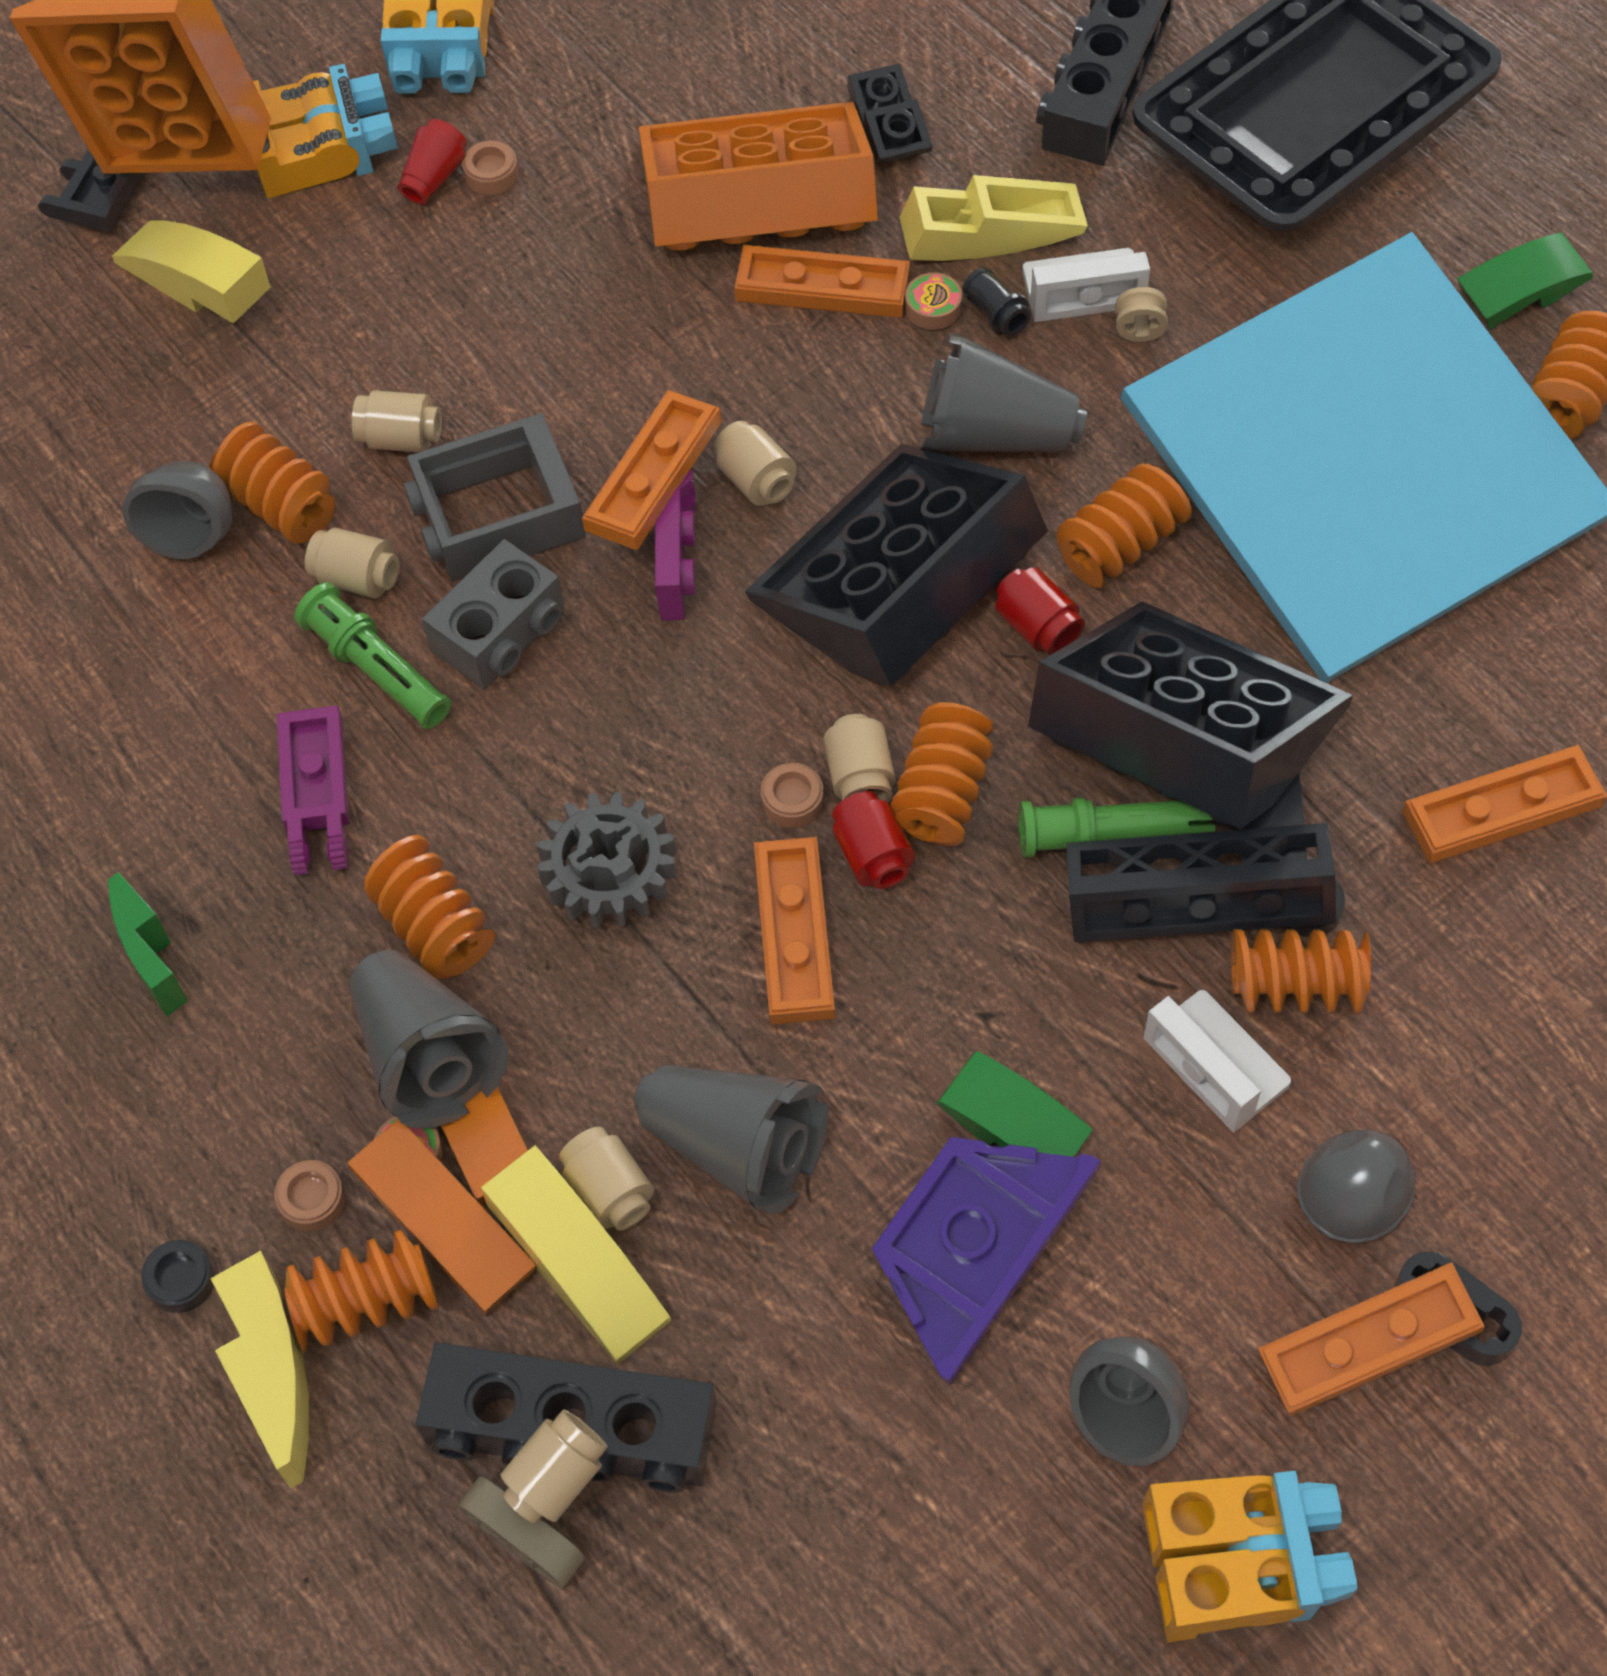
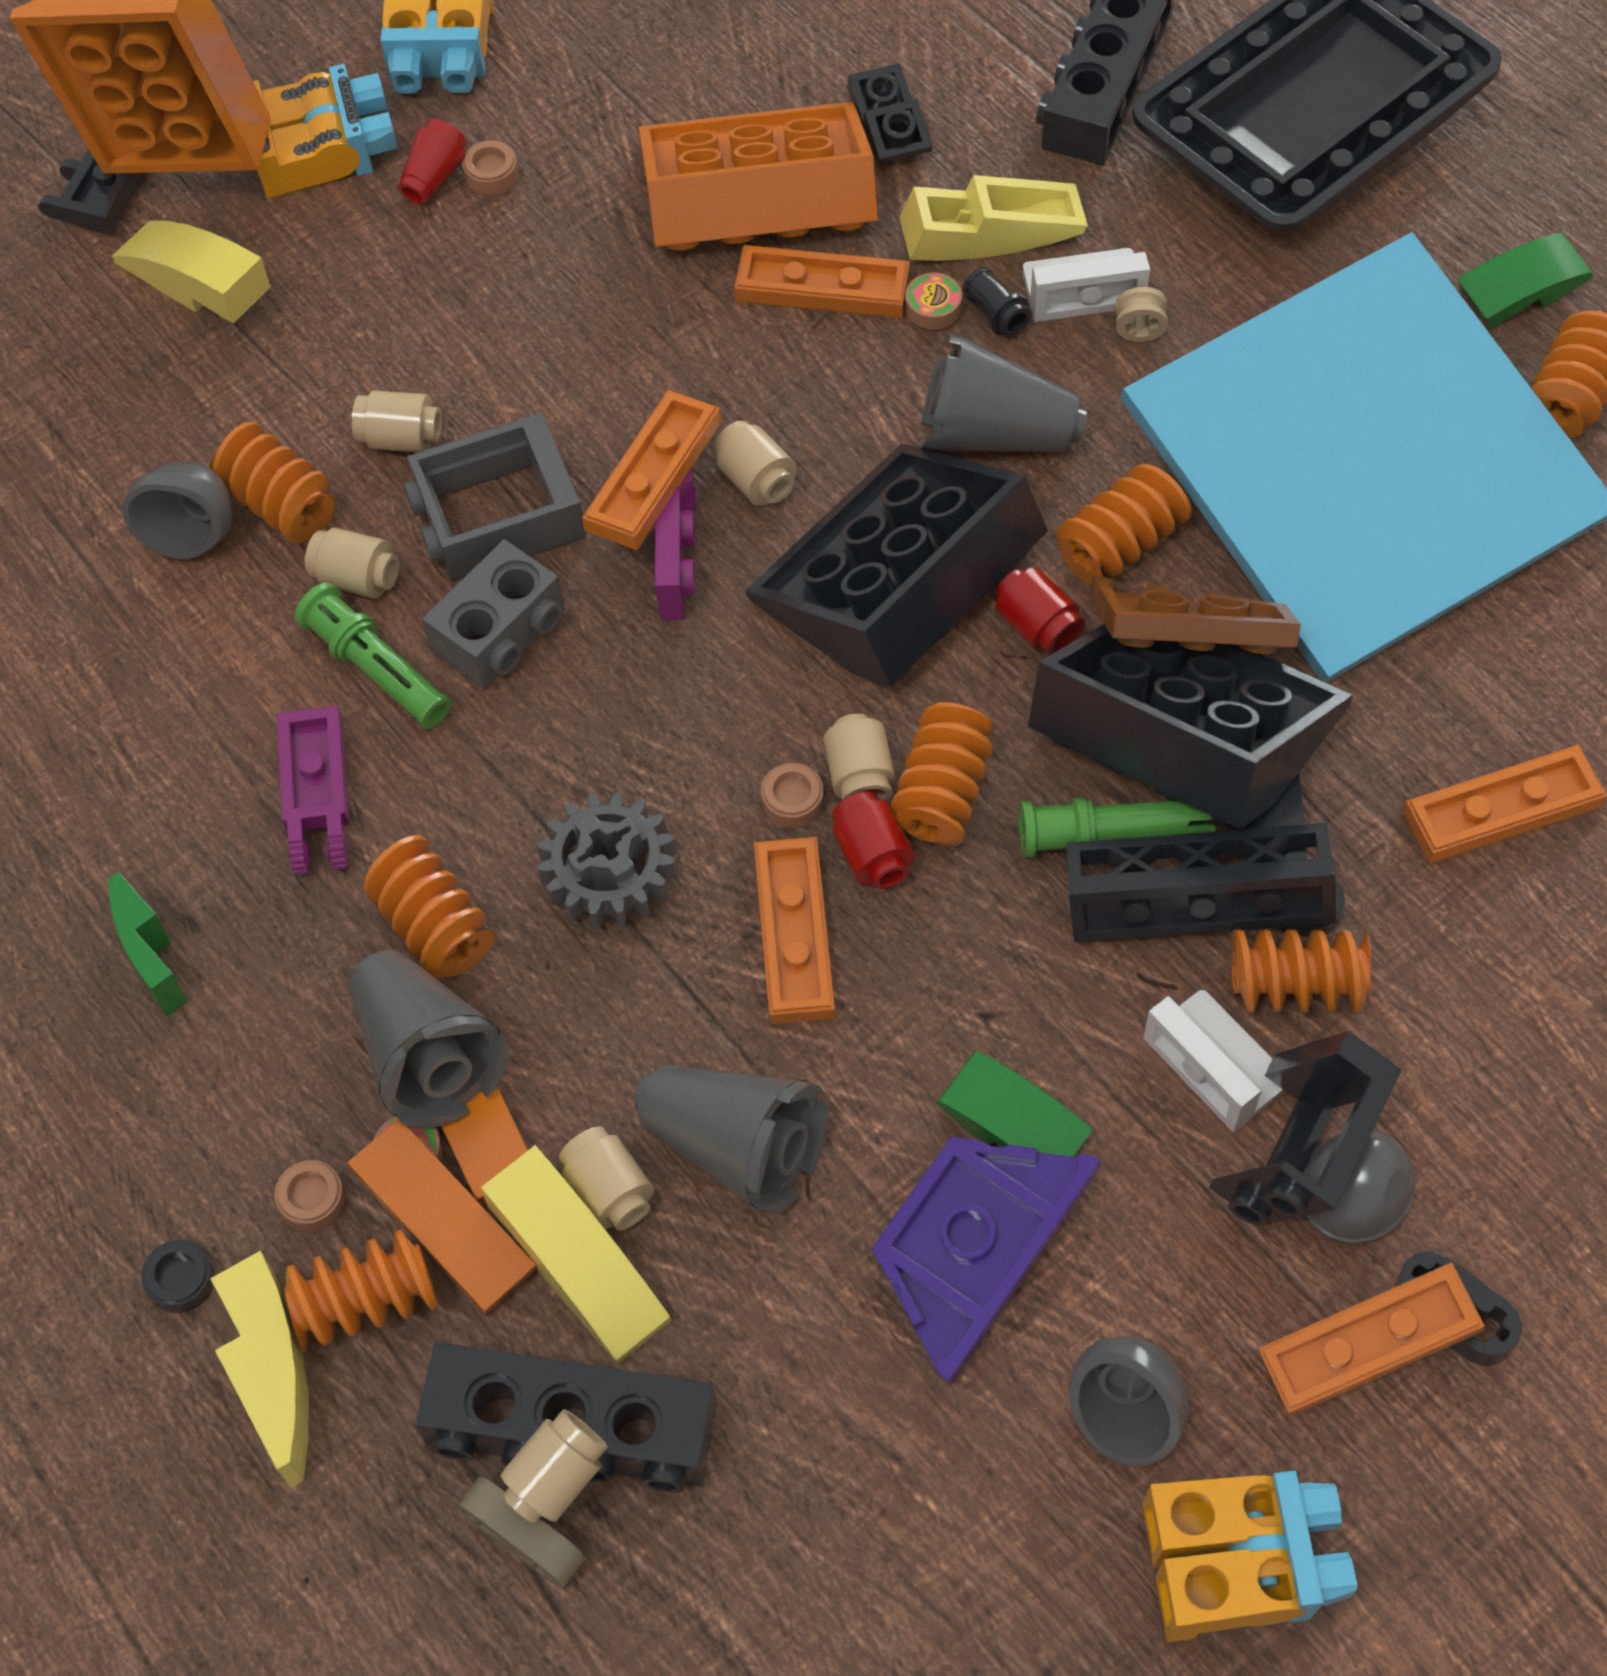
none -> dark orange wing [1090,576,1301,654]
none -> black panel [1209,1030,1402,1226]

